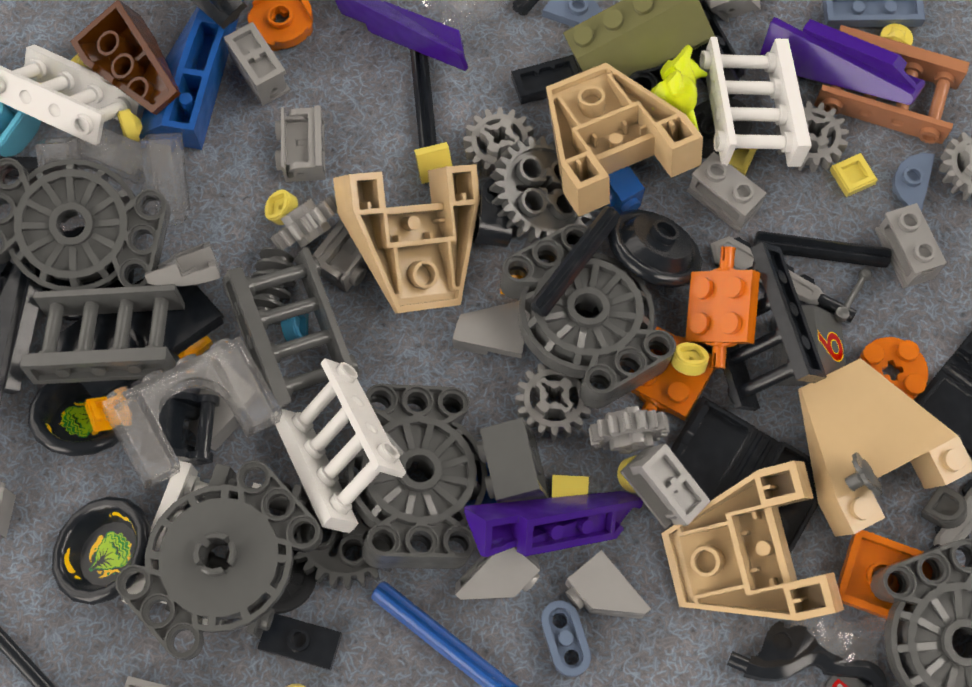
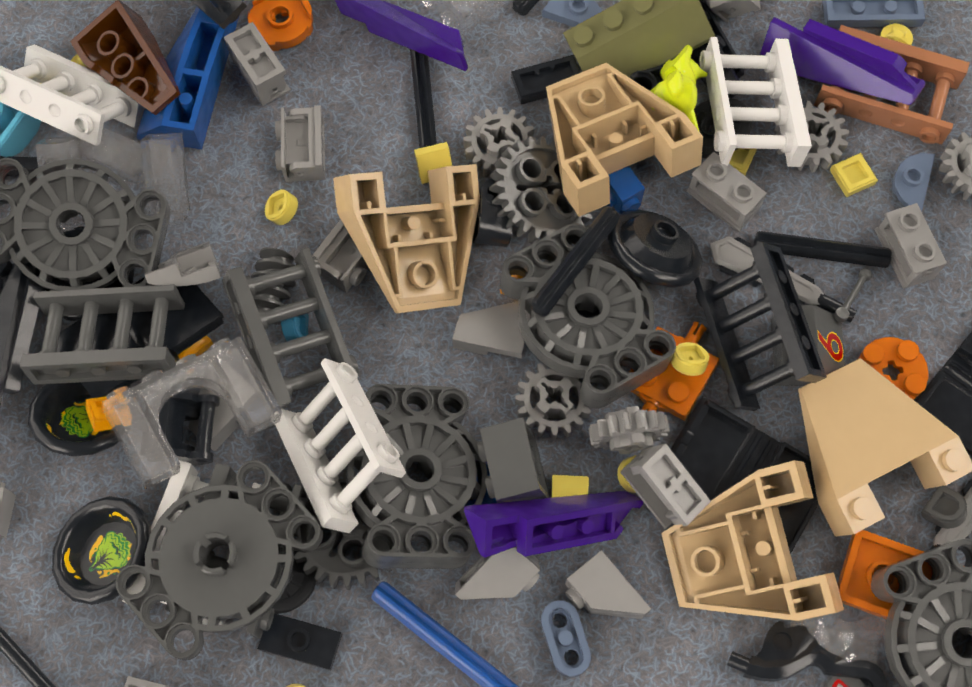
light yellow tile [117,108,143,144] -> none
light grey gear [270,195,337,250] -> none
orange plate [685,246,760,369] -> none
dark grey plant [845,452,883,497] -> none

